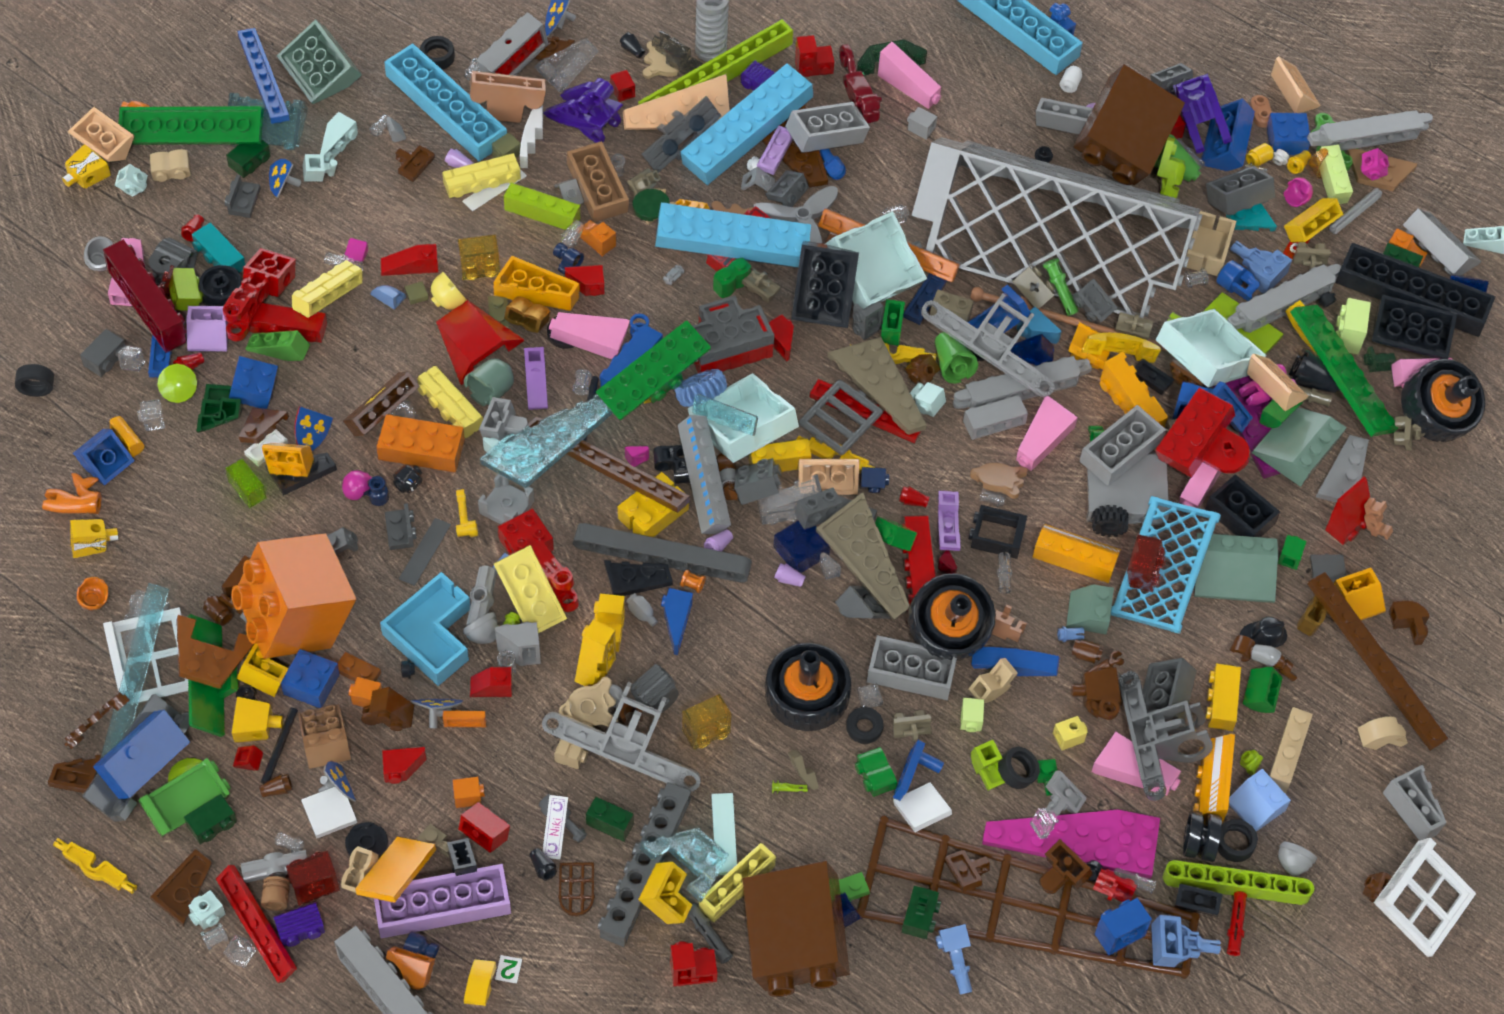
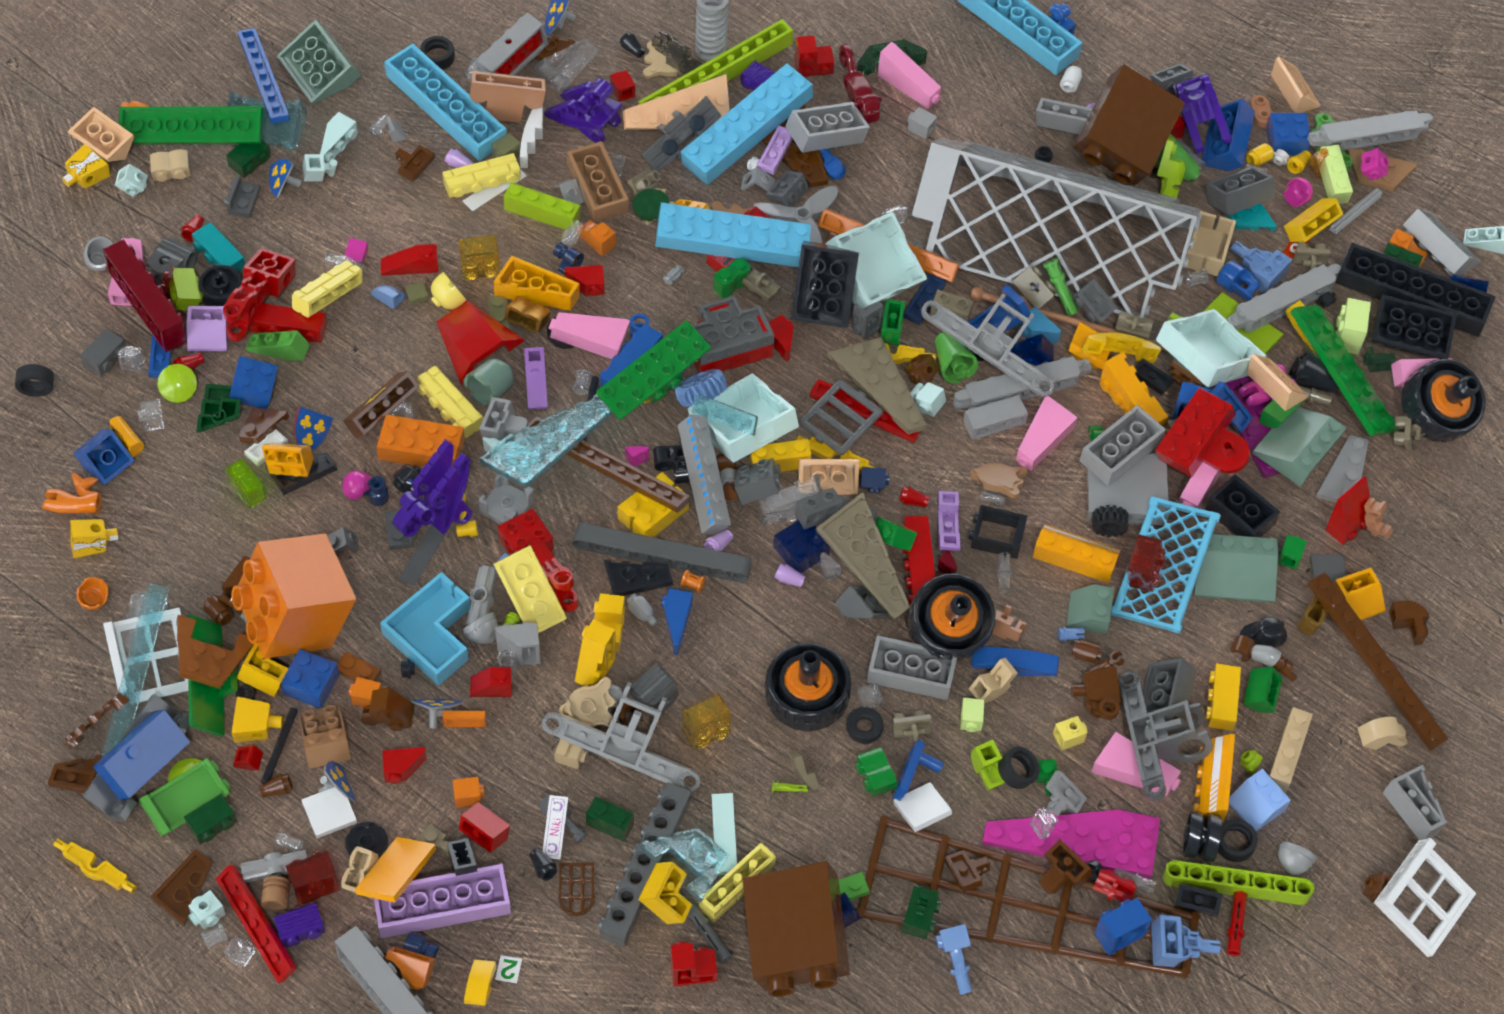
none -> dark purple piece [392,439,472,537]

